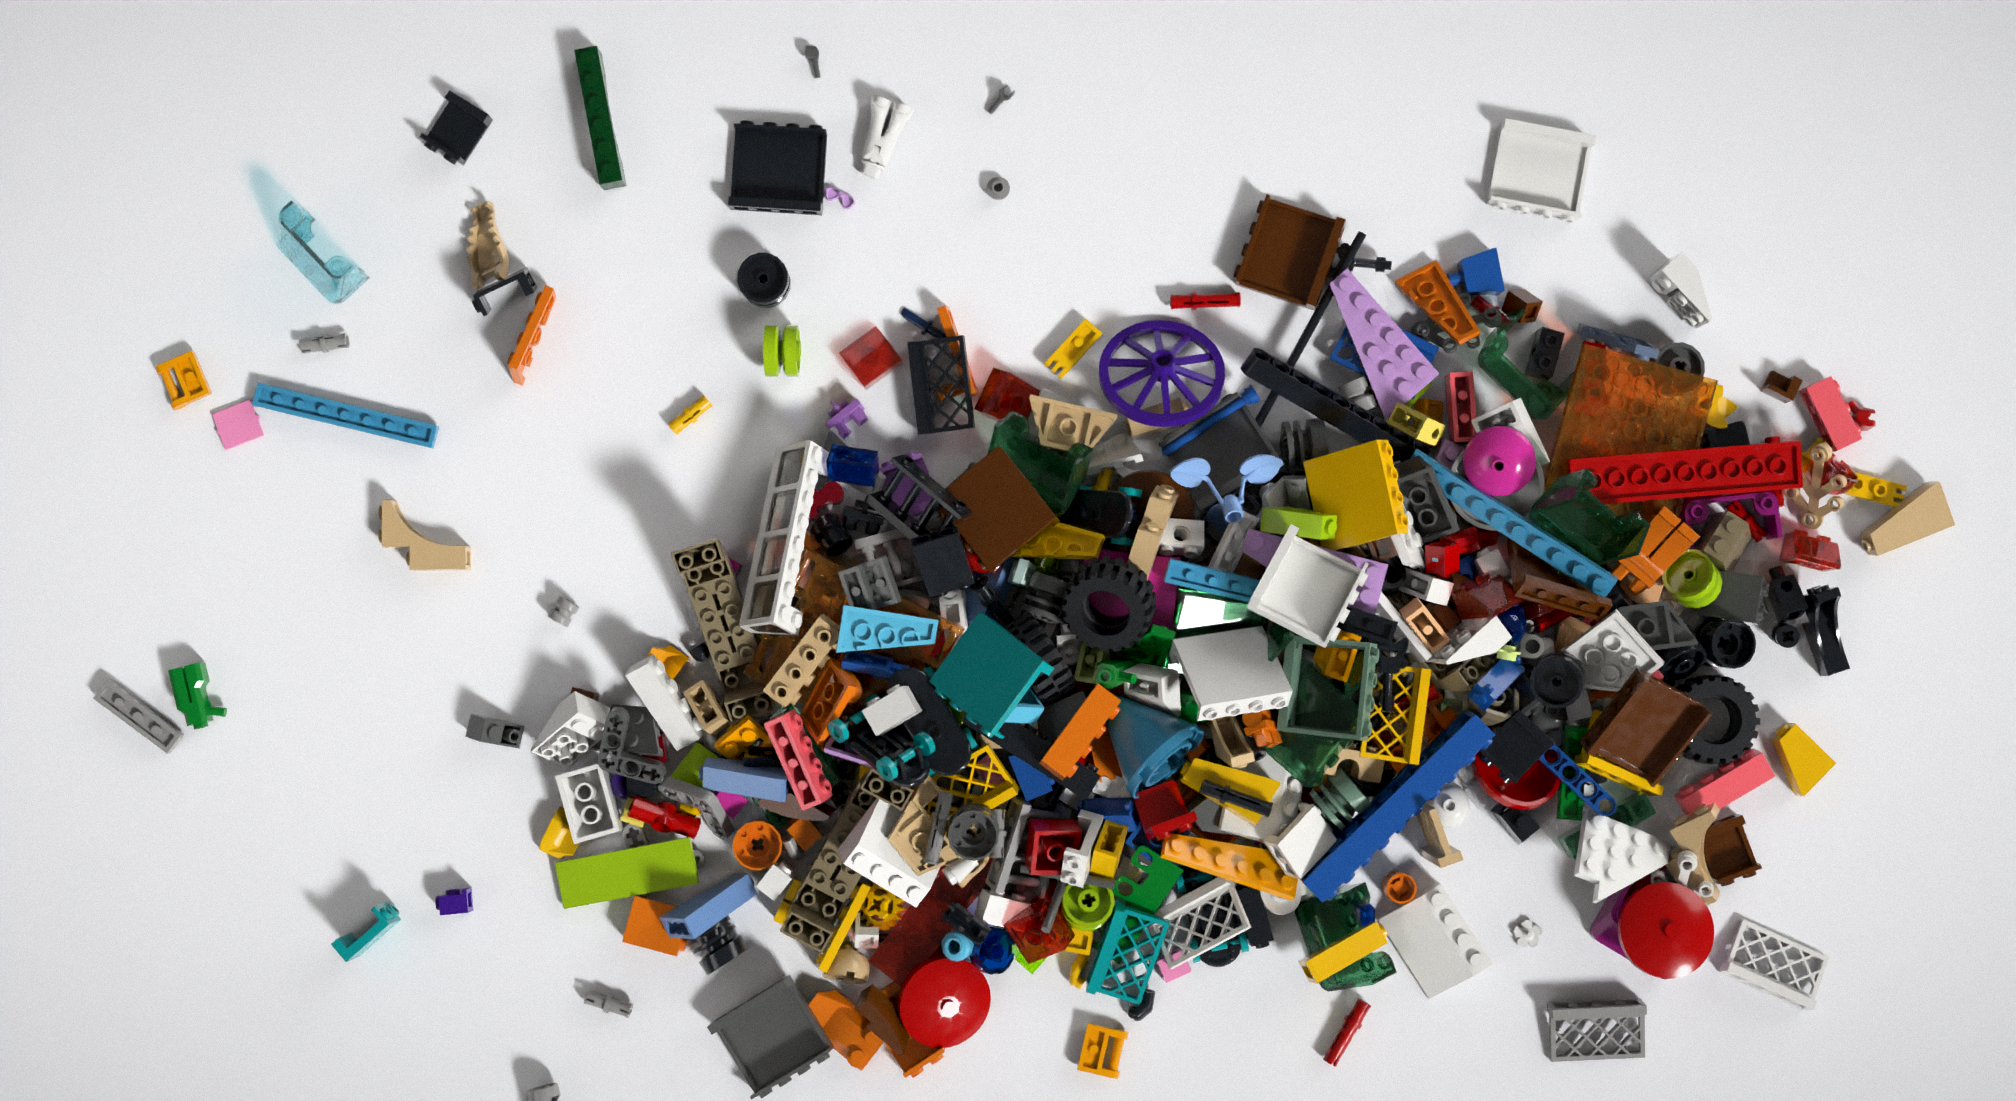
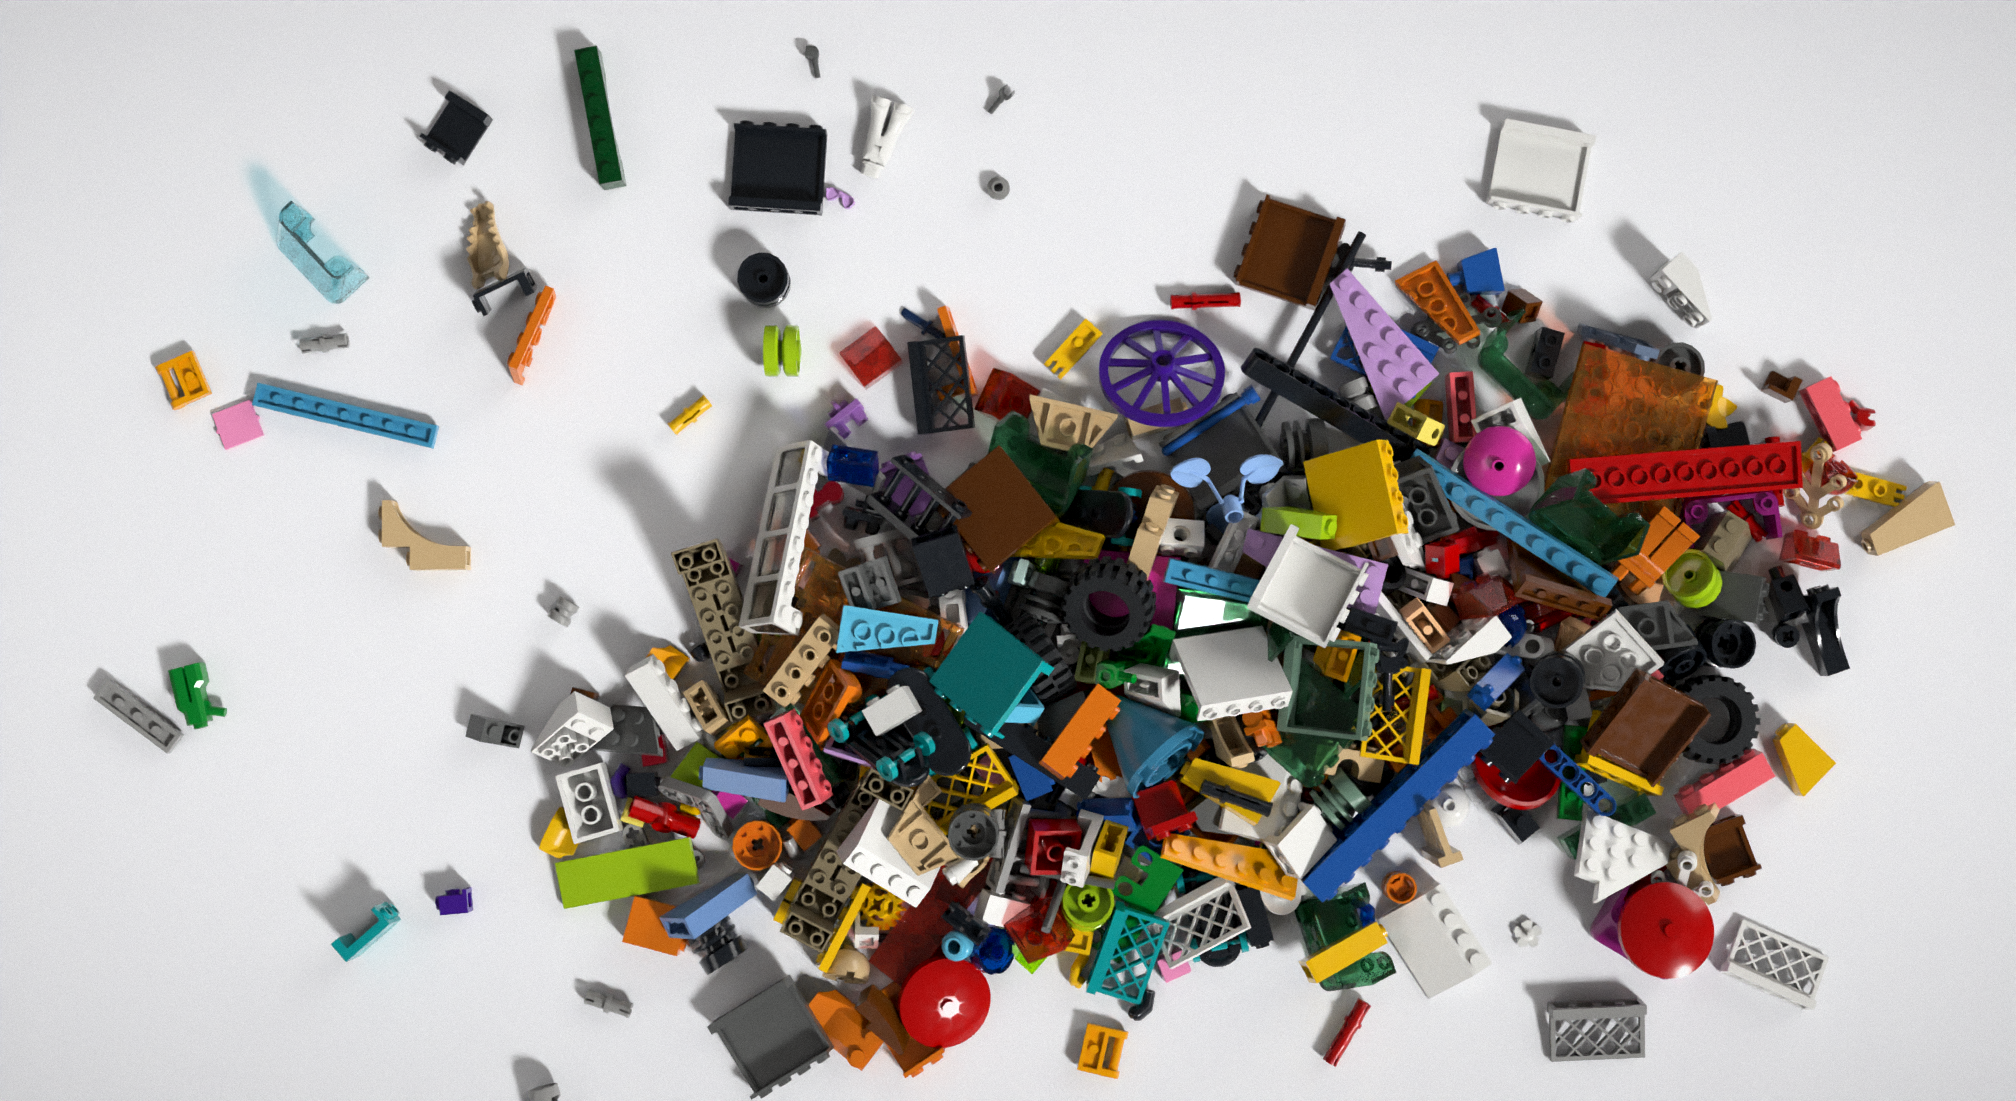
dark grey beam [598,706,666,784] -> none
black wheel [811,513,853,557] -> none
light grey pin [923,791,954,865] -> none
yellowish green plate [1497,645,1521,661] -> none

